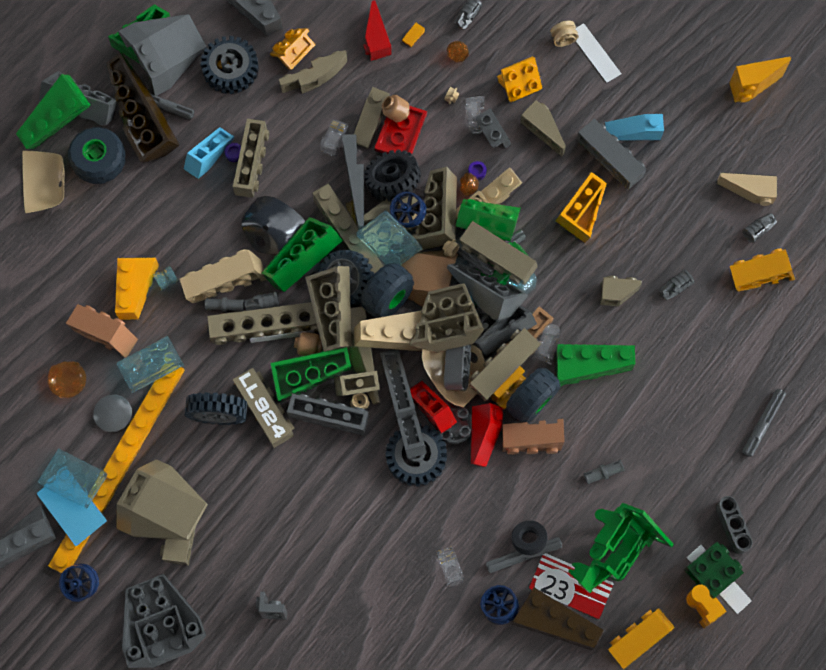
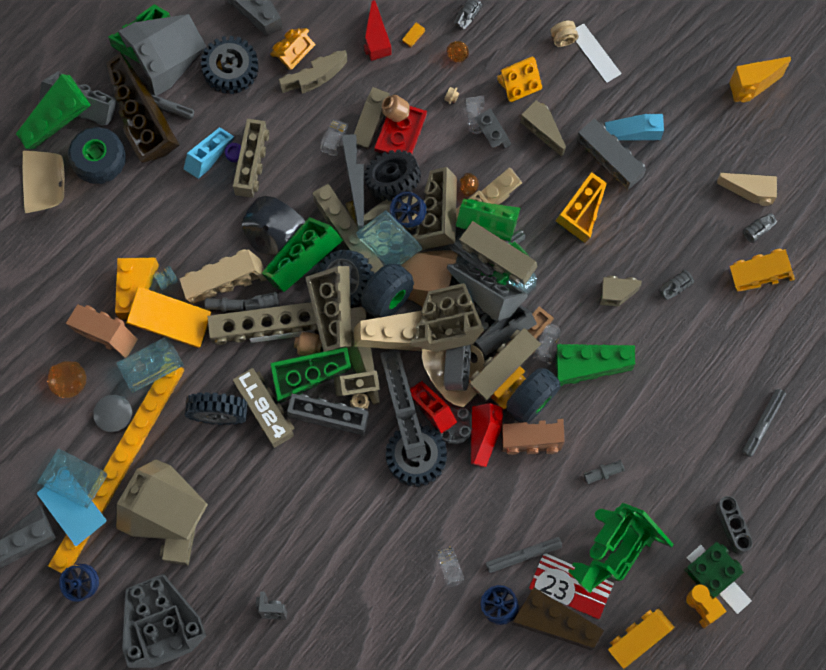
tan plate [443,239,460,258] -> none
dark purple tile [468,161,487,181] -> none
black tyre [511,521,548,555] -> none
none -> light orange tile [126,286,211,348]

